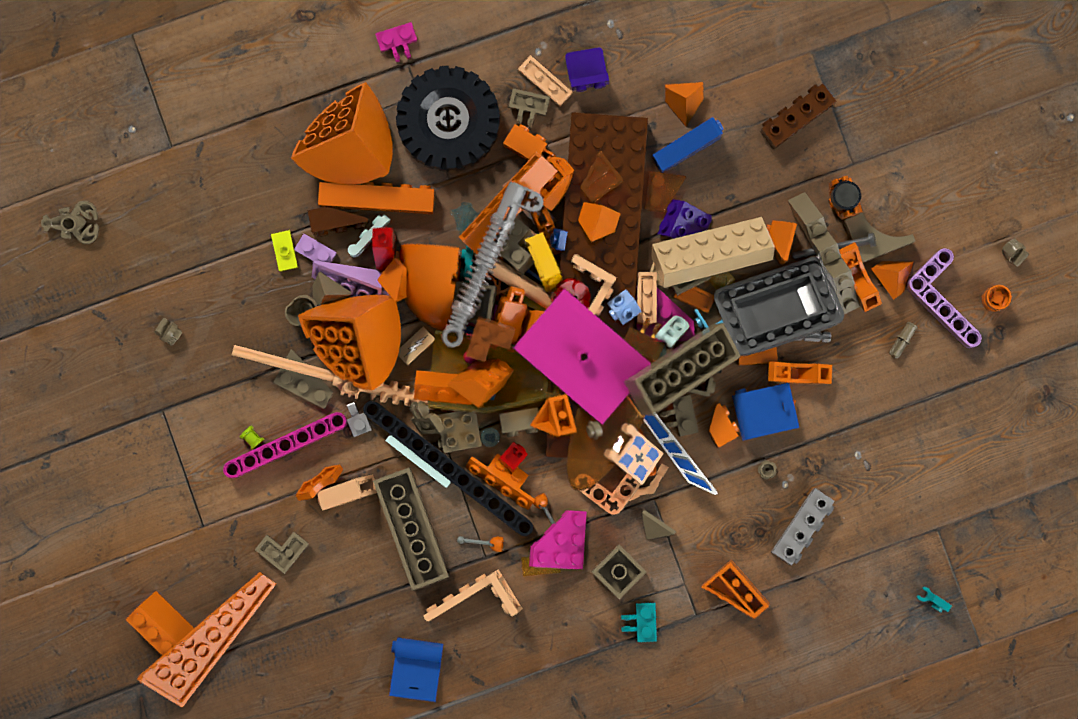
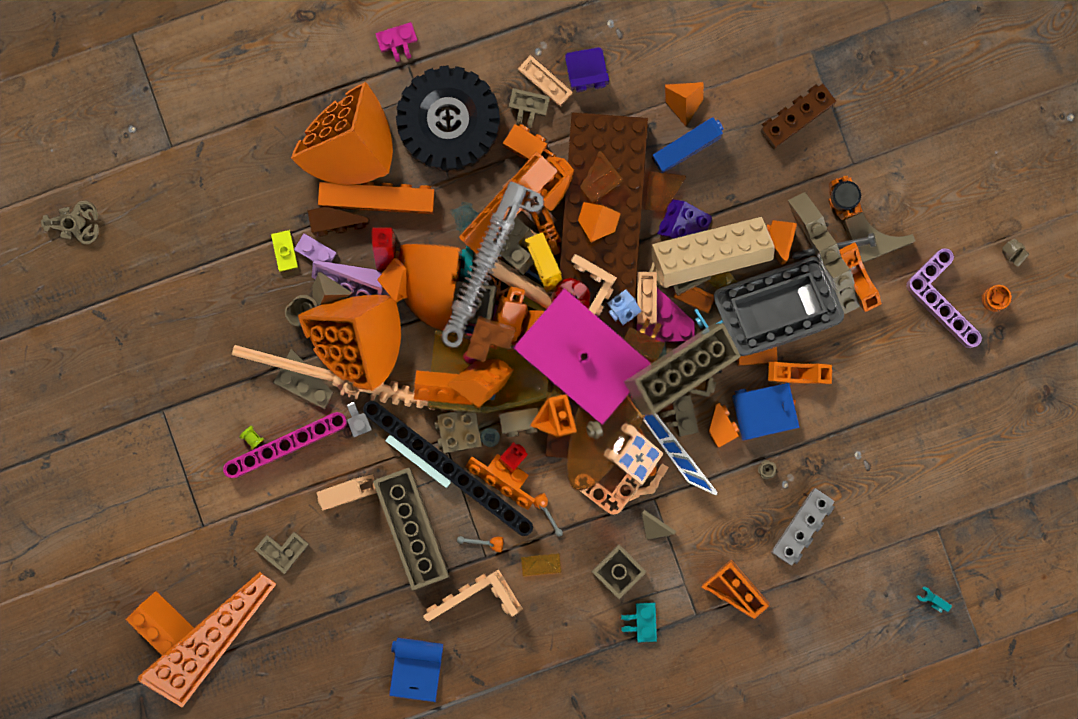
dark tan piece [154,318,182,346] -> none
orange tile [296,465,343,501] -> none
light aqua plate [348,215,391,258] -> none
tan slope [398,327,436,366] -> none
dark tan hinge [410,401,445,434] -> none
dark pink plate [529,510,587,569] -> none
blue plate [550,229,567,251] -> none
light aqua plate [655,316,689,349] -> none
light grey axle [796,331,831,342] -> none
orange slope [871,261,914,300] -> none
dark tan axle [889,321,918,359] -> none

